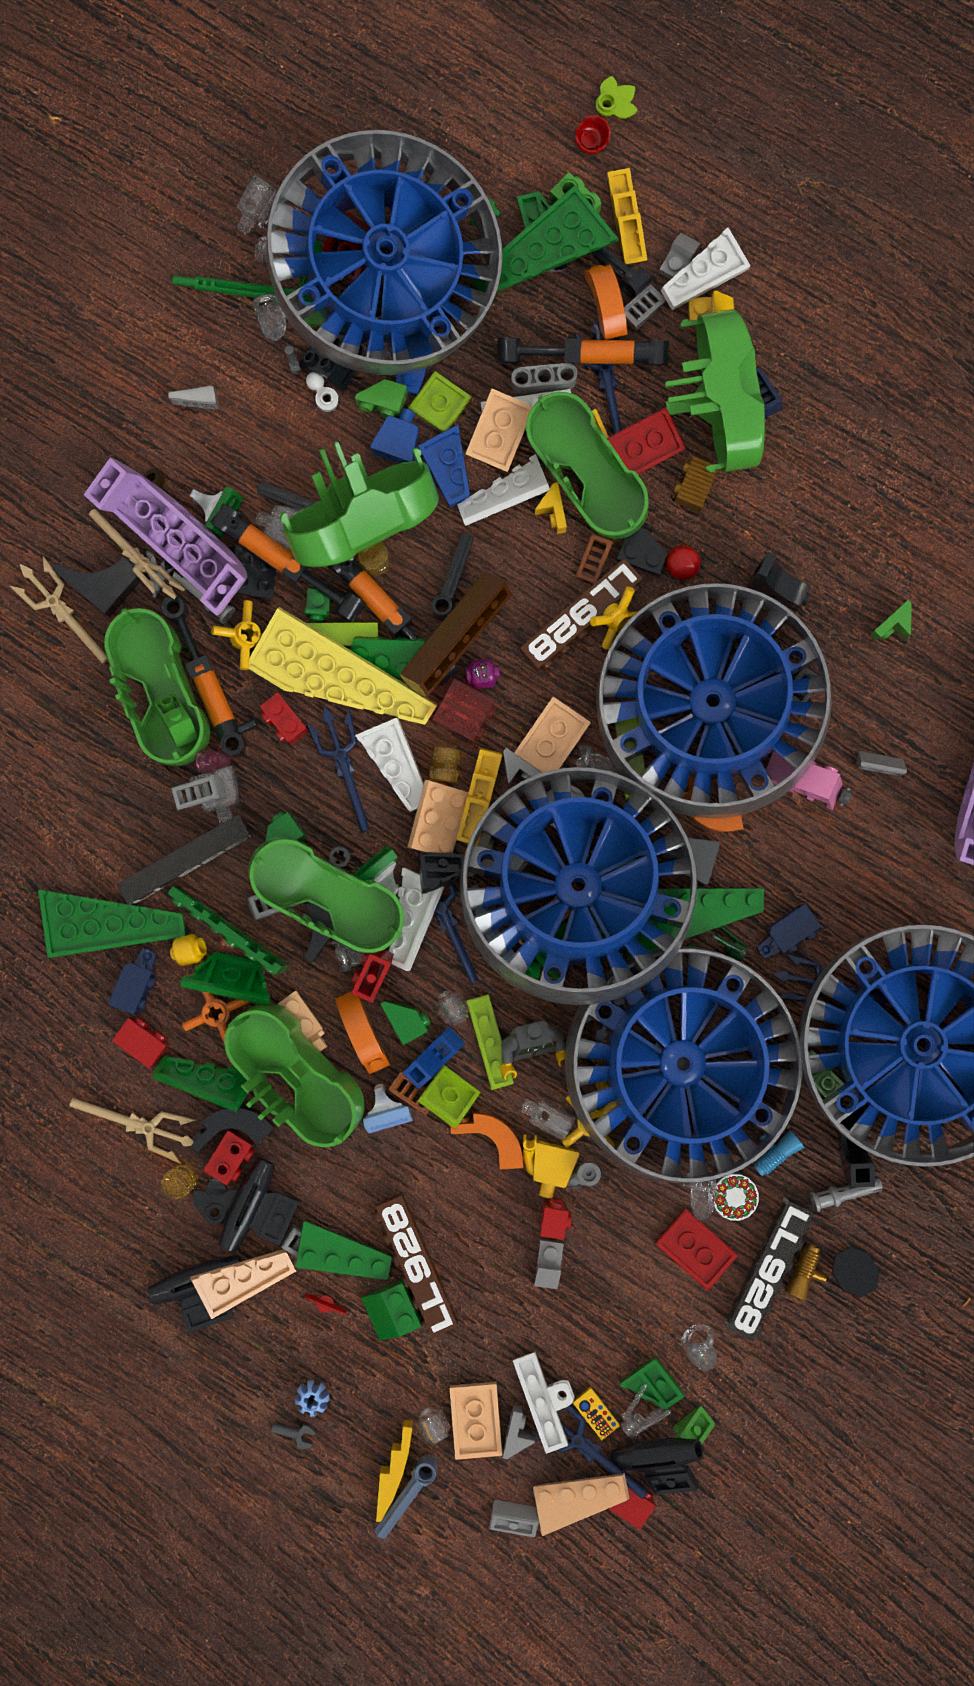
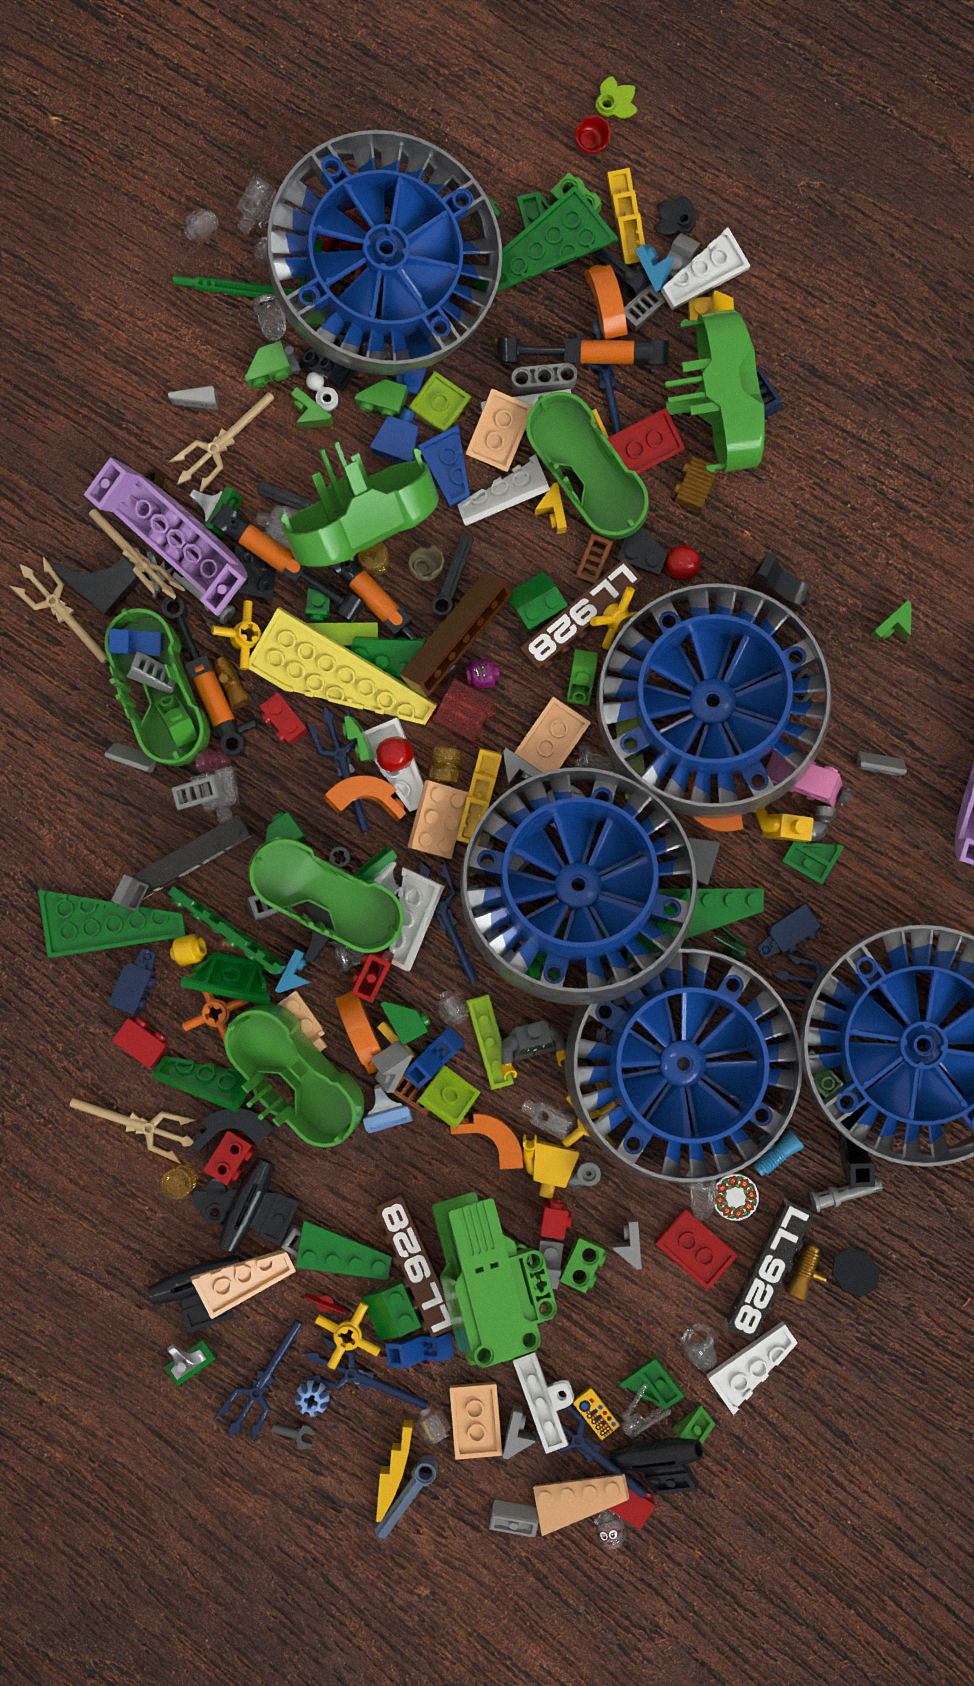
black wing [418,852,465,894] -> none
none -> light grey slope [105,743,157,773]
none -> blue brick [109,629,164,656]
none -> flat silver piece [111,874,149,912]
none -> light grey slope [127,651,176,694]
none -> piece [164,1338,217,1386]
none -> tan piece [169,392,275,493]
none -> clear head [184,208,219,244]
none -> pearl gold piece [214,657,252,710]
none -> dark blue piece [214,1319,303,1442]
none -> bright green slope [245,341,292,389]
none -> dark azure slope [275,949,312,993]
none -> bright green slope [291,387,334,429]
none -> dark blue piece [303,1335,429,1410]
none -> yellow bar [315,1302,381,1370]
none -> orange arch [322,776,406,822]
none -> bright green slope [342,716,374,762]
none -> light grey slope [371,1041,413,1093]
none -> red hair [376,736,414,772]
none -> yellow tile [377,1021,415,1058]
none -> blue brick [385,1332,454,1369]
none -> dark tan hair [407,546,444,581]
none -> bright green piece [432,1192,557,1367]
none -> green slope [507,572,568,634]
none -> bright green brick [559,1234,606,1293]
none -> bright green slope [566,649,597,705]
none -> clear head [593,1510,627,1550]
none -> light grey slope [610,1218,642,1270]
none -> dark azure slope [635,244,675,292]
none -> black plate [654,196,696,236]
none -> white wing [706,1321,797,1415]
none -> yellow torso [753,806,837,843]
none -> green wing [781,841,844,885]

